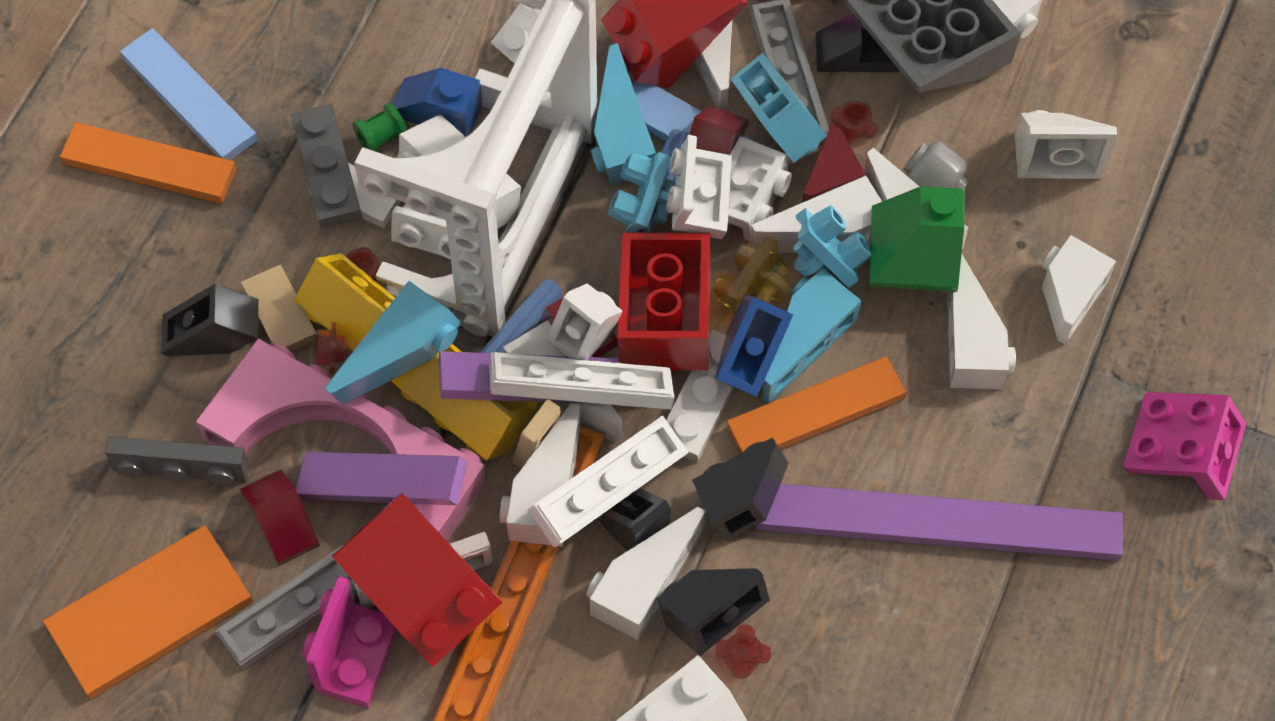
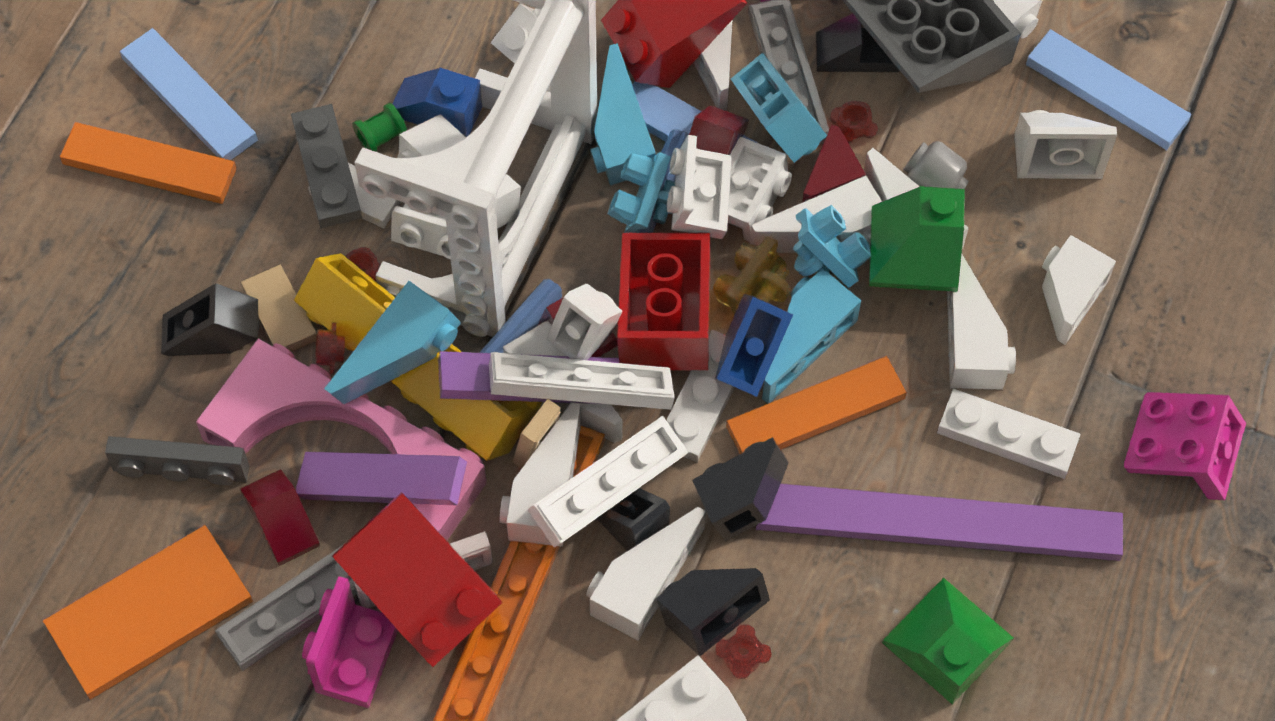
none -> green slope [882,578,1014,705]
none -> white plate [937,389,1080,479]
none -> light blue tile [1026,29,1192,150]

